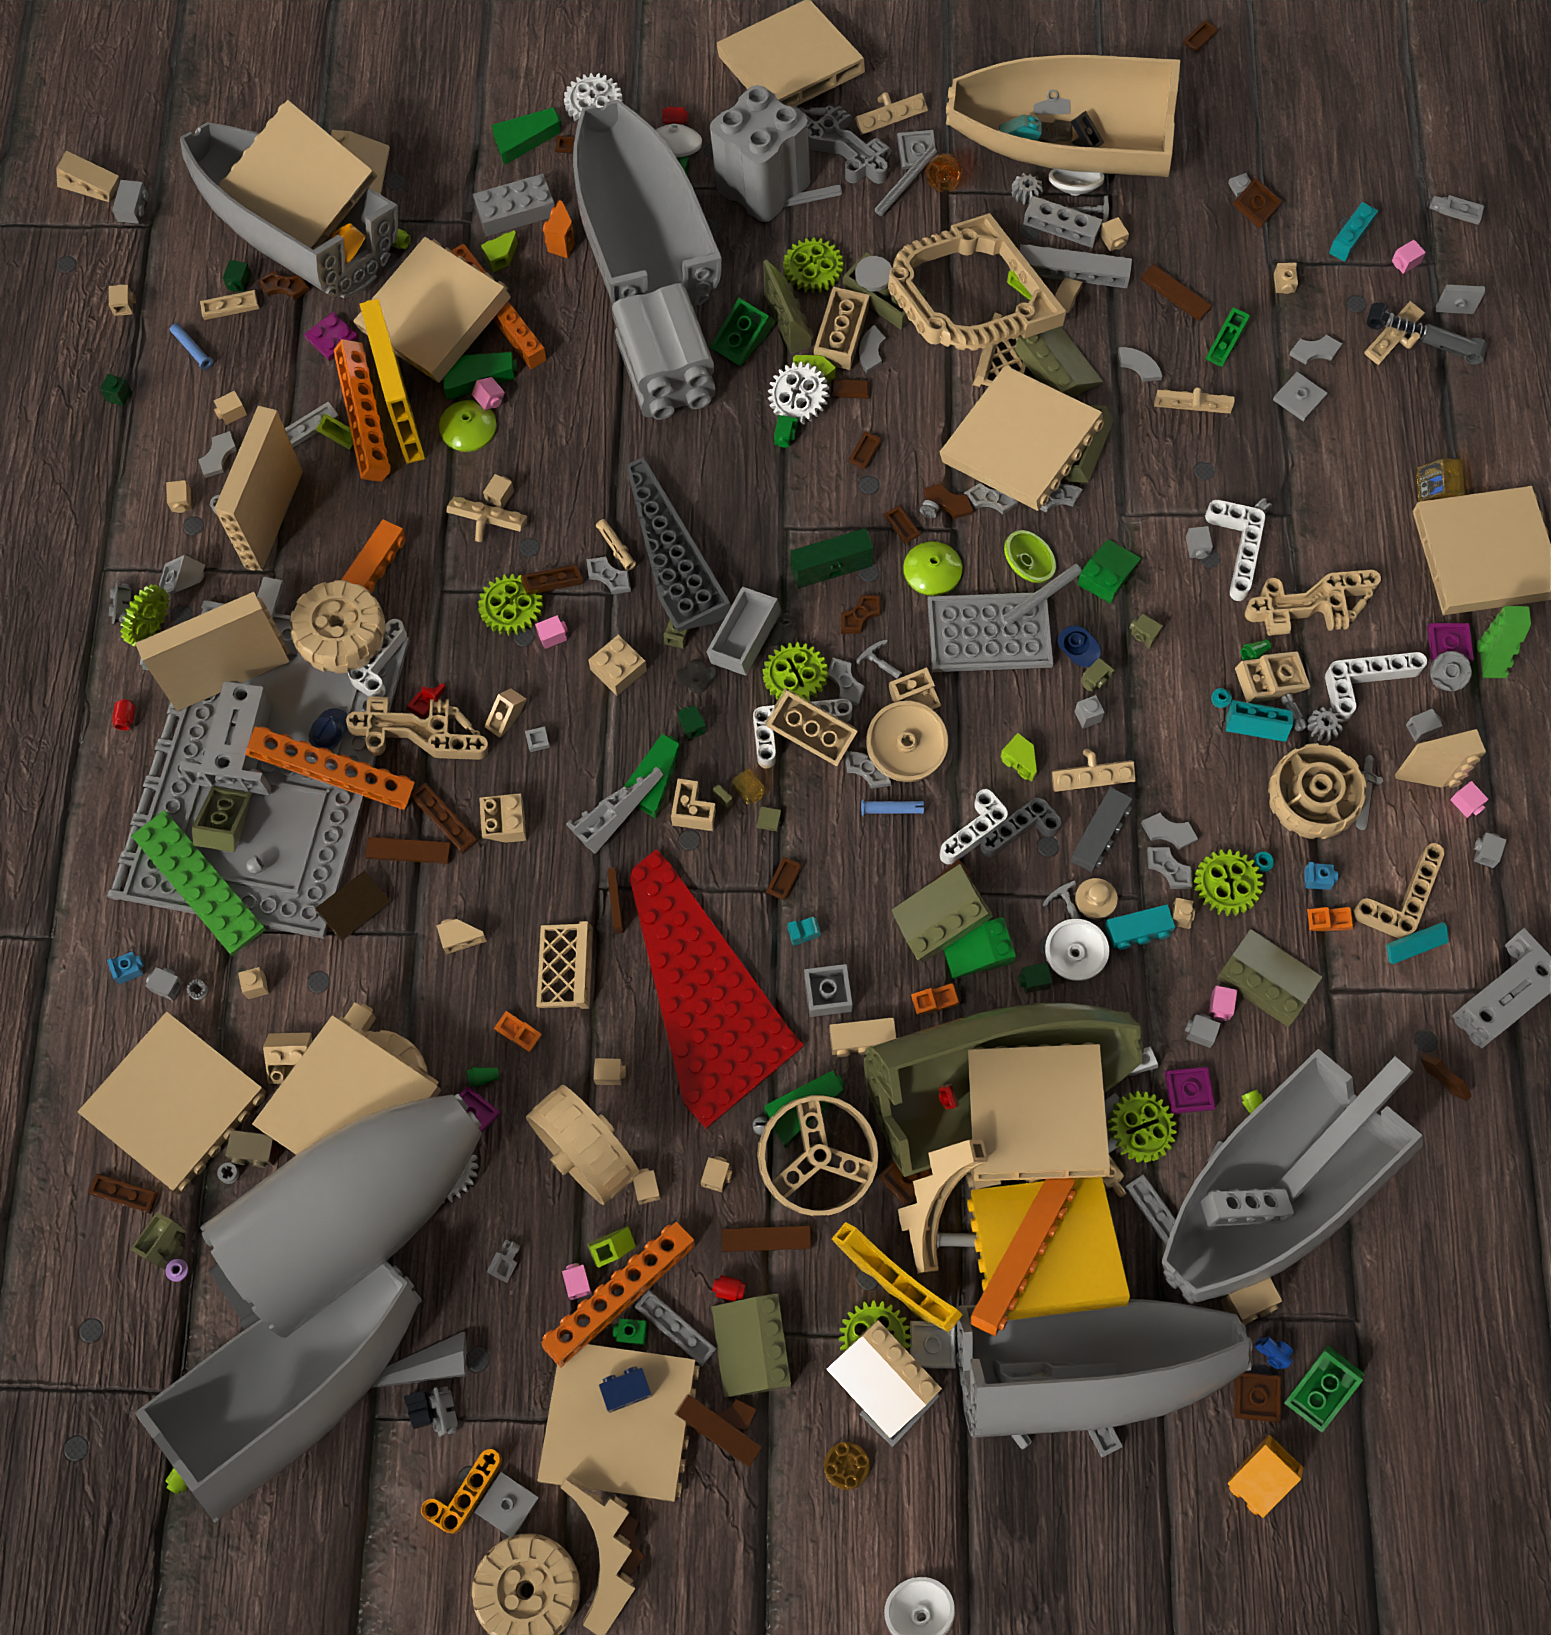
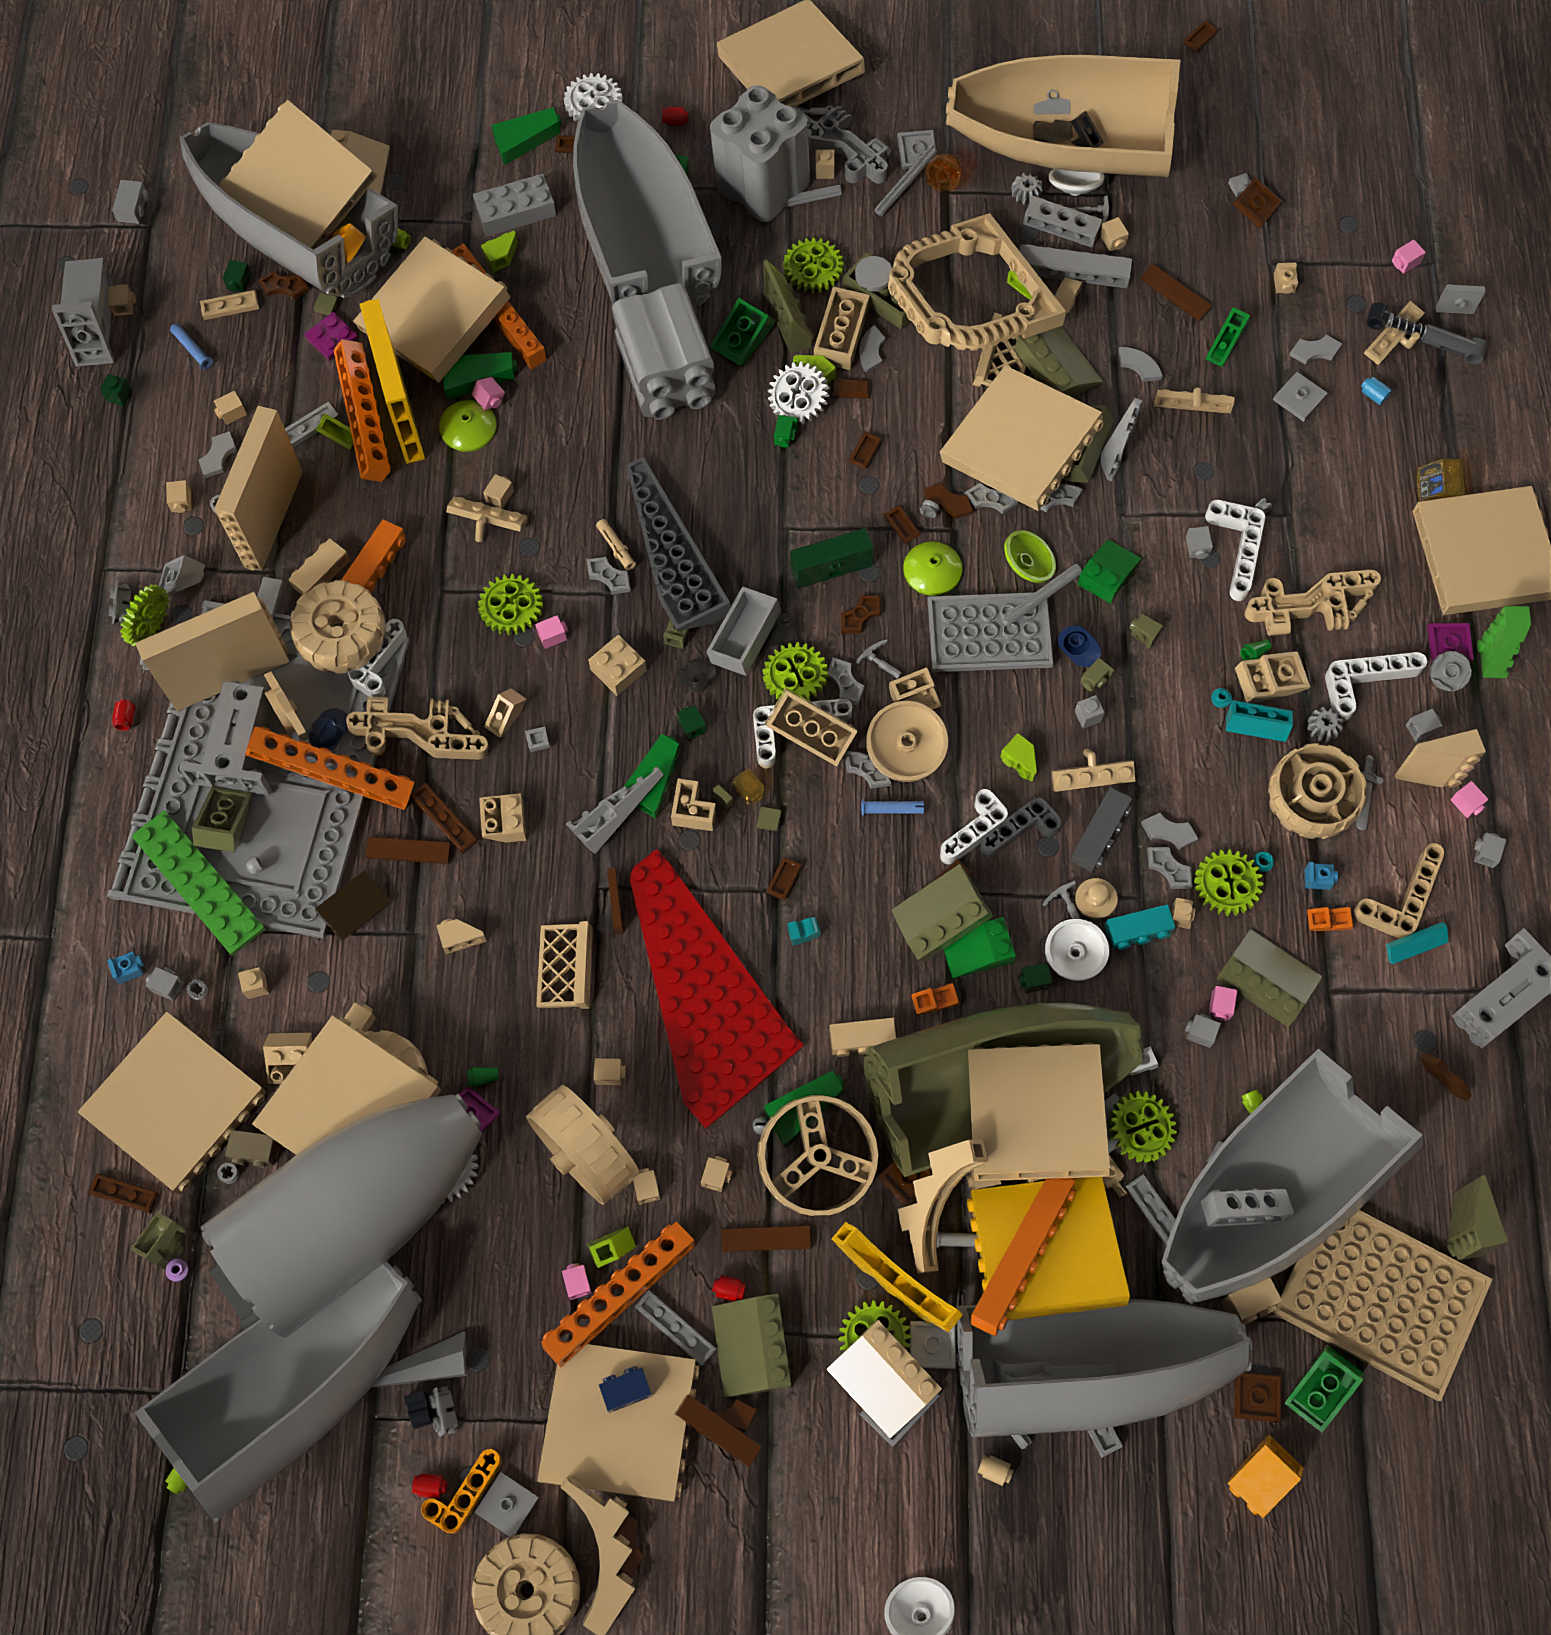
tan wedge [56,151,119,202] -> none
red slope [407,684,445,719] -> none
light grey plate [487,1240,520,1283] -> none
orange slope [493,1011,542,1052] -> none
reddish brown tile [521,564,583,595] -> none
orange slope [543,200,575,259] -> none
green brick [613,1318,647,1346] -> none
white dish [655,124,702,157] -> none
light grey brick [804,964,852,1017] -> none
pearl gold tile [824,1442,870,1490] -> none
tan plate [855,92,928,135] -> none
red slope [939,1083,959,1109] -> none
teal slope [999,114,1042,141] -> none
magenta plate [1164,1067,1215,1114] -> none
blue plate [1254,1336,1293,1369] -> none
light grey tile [1275,1056,1413,1202] -> none
light grey axle [1281,693,1307,732] -> none
teal brick [1329,202,1378,262] -> none
light grey hinge [1429,195,1485,225] -> none
none -> light grey brick [52,258,114,367]
none -> tan plate [264,671,309,741]
none -> tan brick [289,538,350,595]
none -> olive tile [313,293,339,315]
none -> red brick [412,1473,447,1499]
none -> tan brick [815,150,834,179]
none -> tan brick [977,1455,1013,1486]
none -> light grey wedge [1099,398,1142,481]
none -> tan plate [1272,1210,1493,1402]
none -> dark azure brick [1361,377,1392,406]
none -> olive slope [1447,1175,1508,1261]

